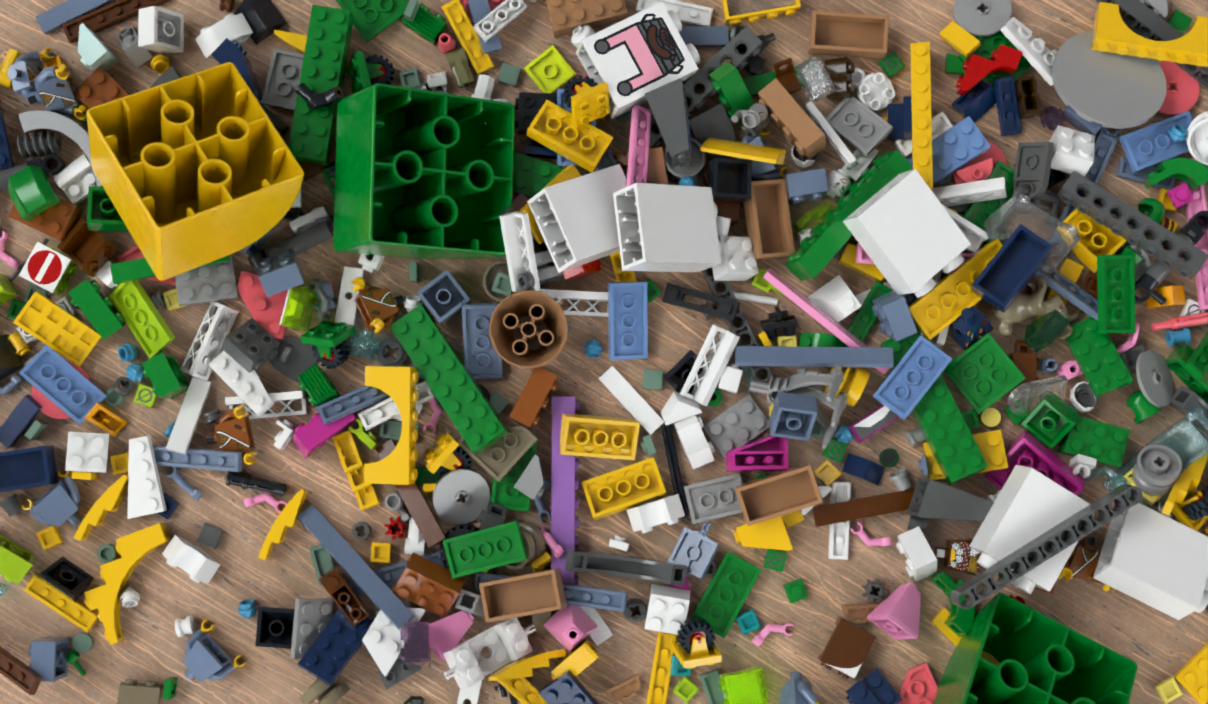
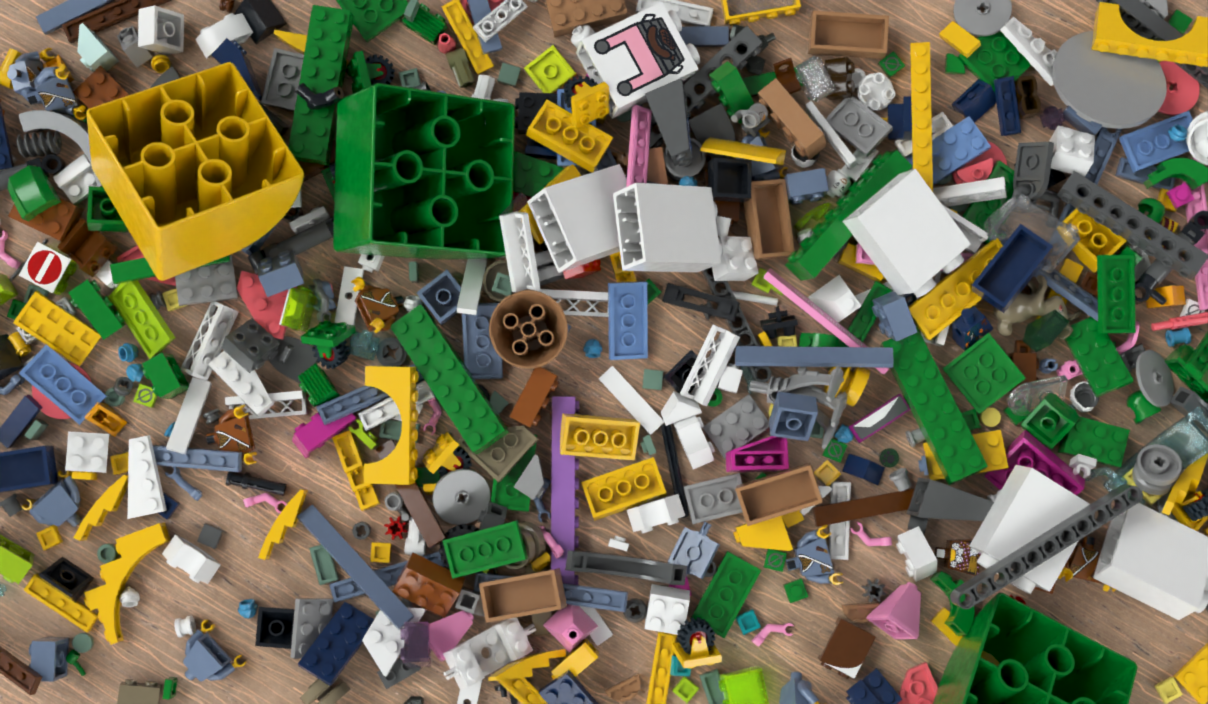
white bracket [274,419,296,450] -> none
reddish brown slope [319,565,370,627] -> none
white tile [427,71,447,92] -> none
dark grey bush [517,271,535,291] -> none
medium blue plate [873,335,952,420] -> none
red arch [955,44,1023,95] -> none
none -> white tile [457,258,487,315]
none -> sand blue torso [786,525,843,585]

